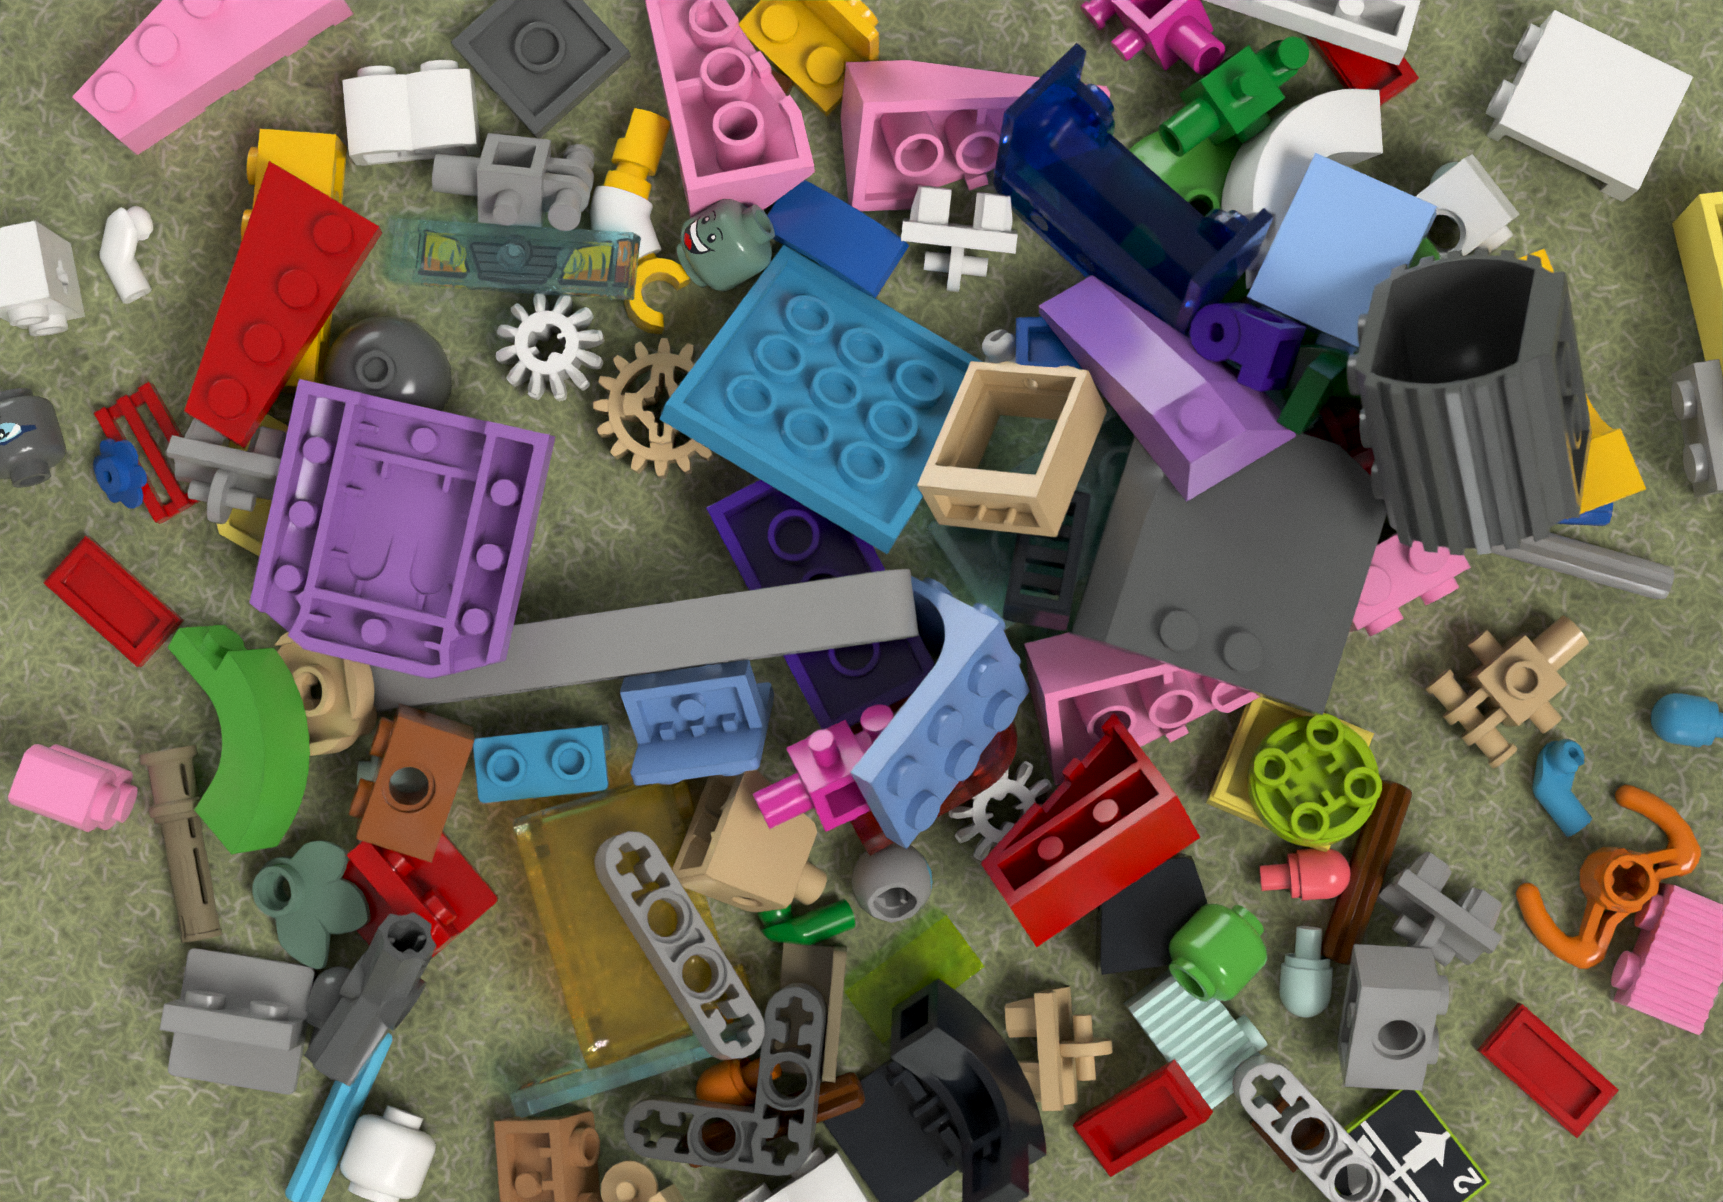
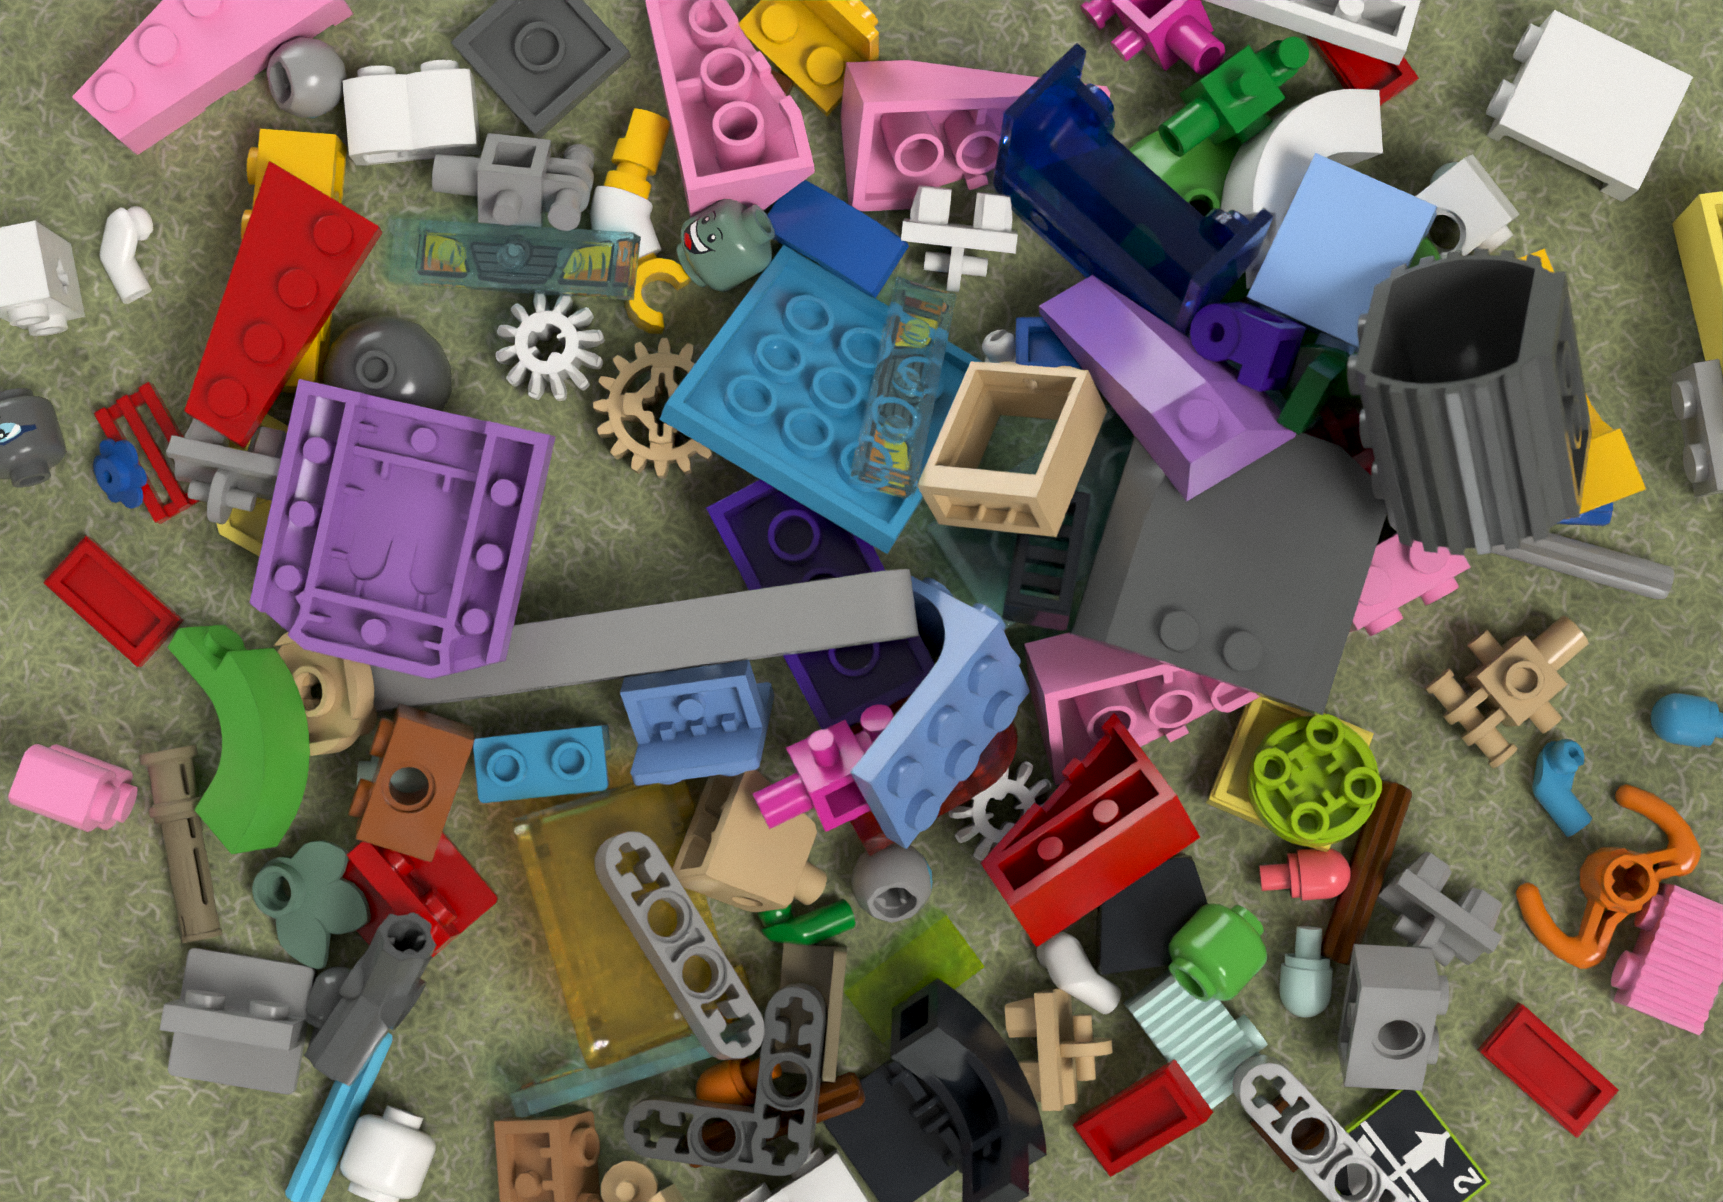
none -> light grey piece [267,37,347,118]
none -> clear light blue tile [848,277,957,501]
none -> white arm [1037,932,1121,1014]

